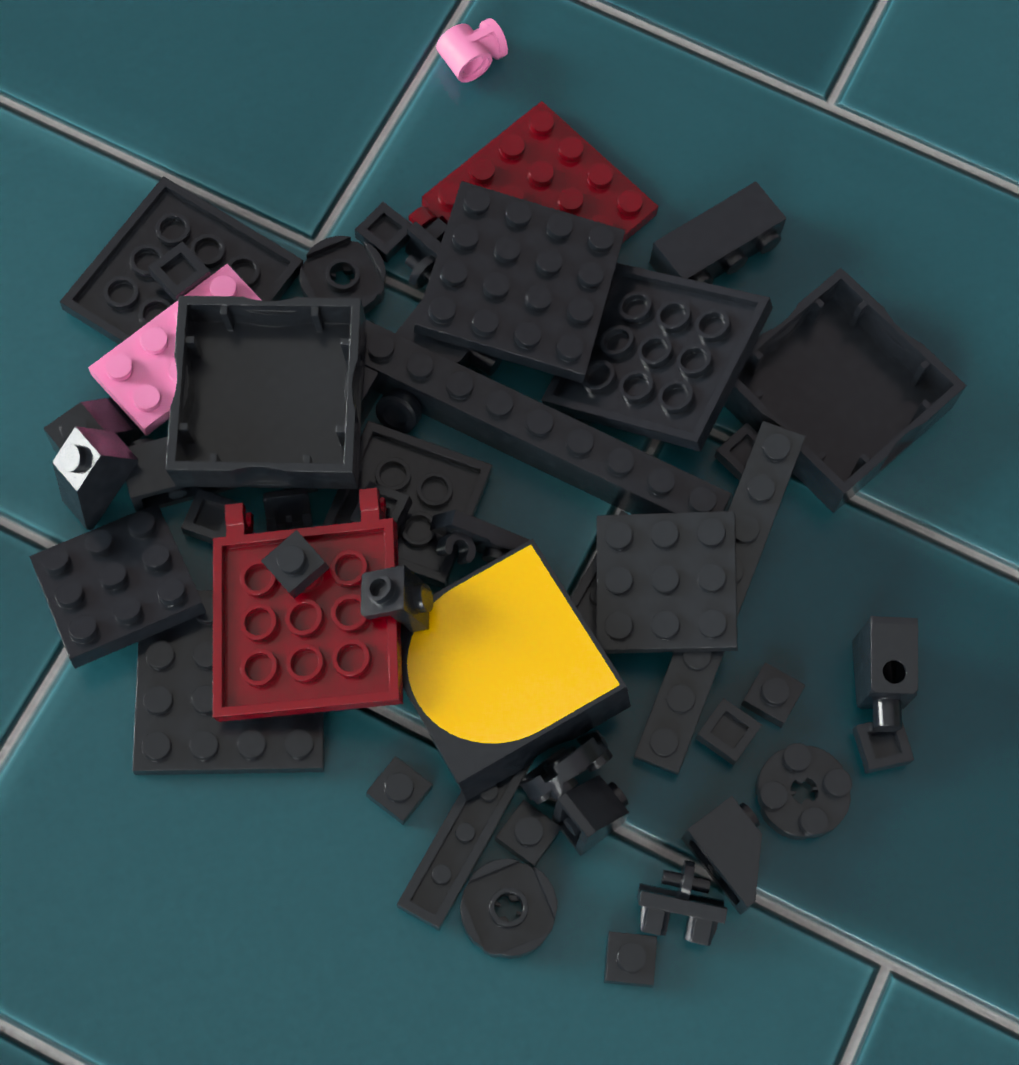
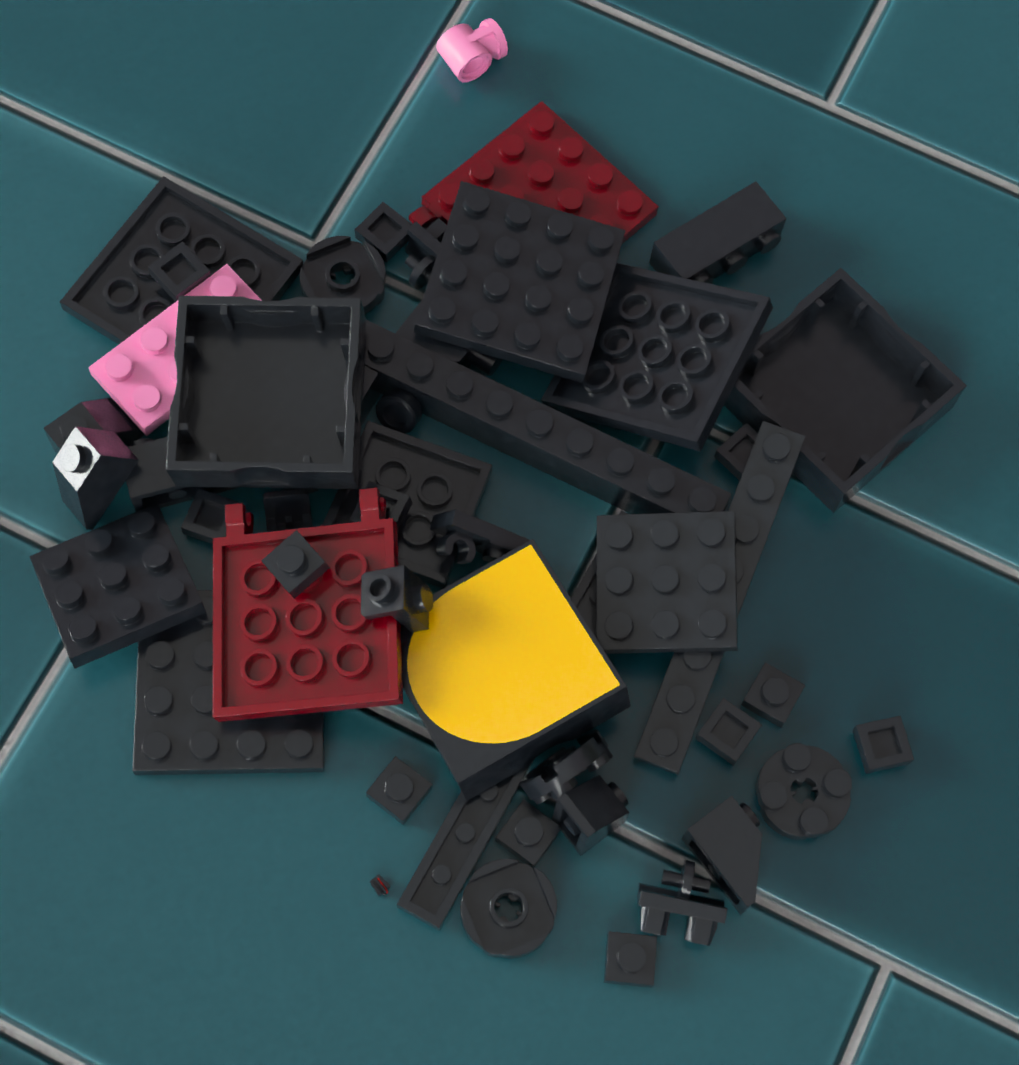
black torso [852,616,918,732] -> none
none -> black piece [370,875,390,896]

